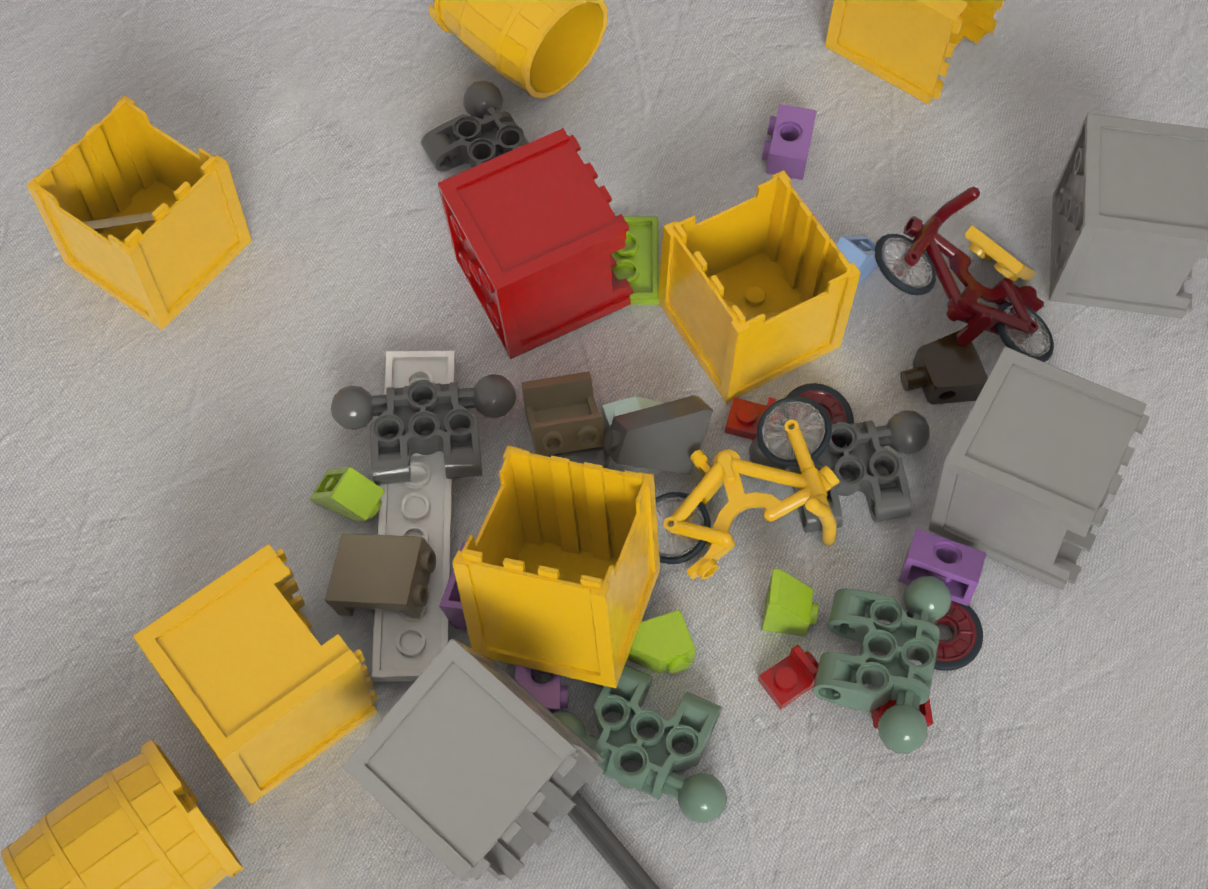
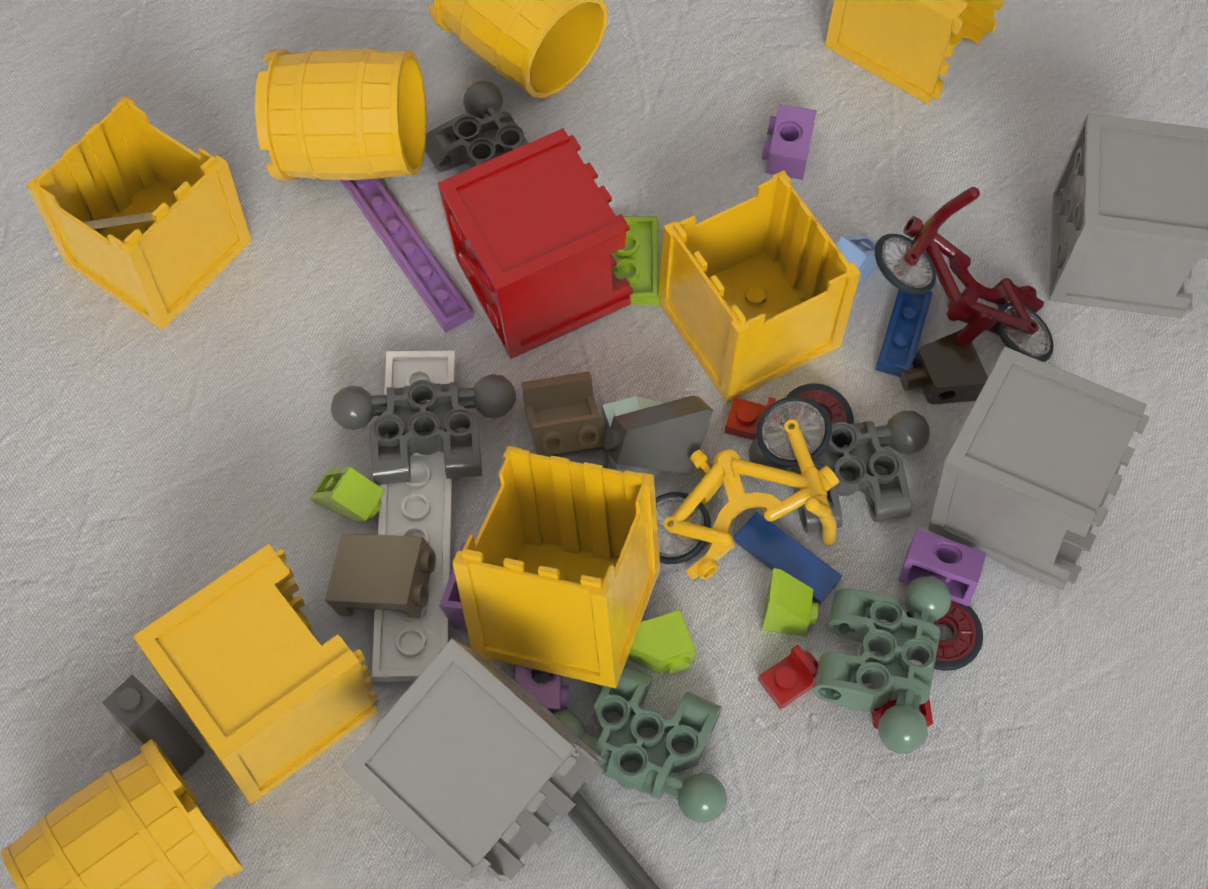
yellow tile [964,225,1036,282] -> none
none -> dark grey slope [102,675,205,776]
none -> yellow piece [255,48,427,182]
none -> medium lavender tile [340,179,474,333]
none -> blue tile [734,511,842,606]
none -> blue tile [875,284,933,377]

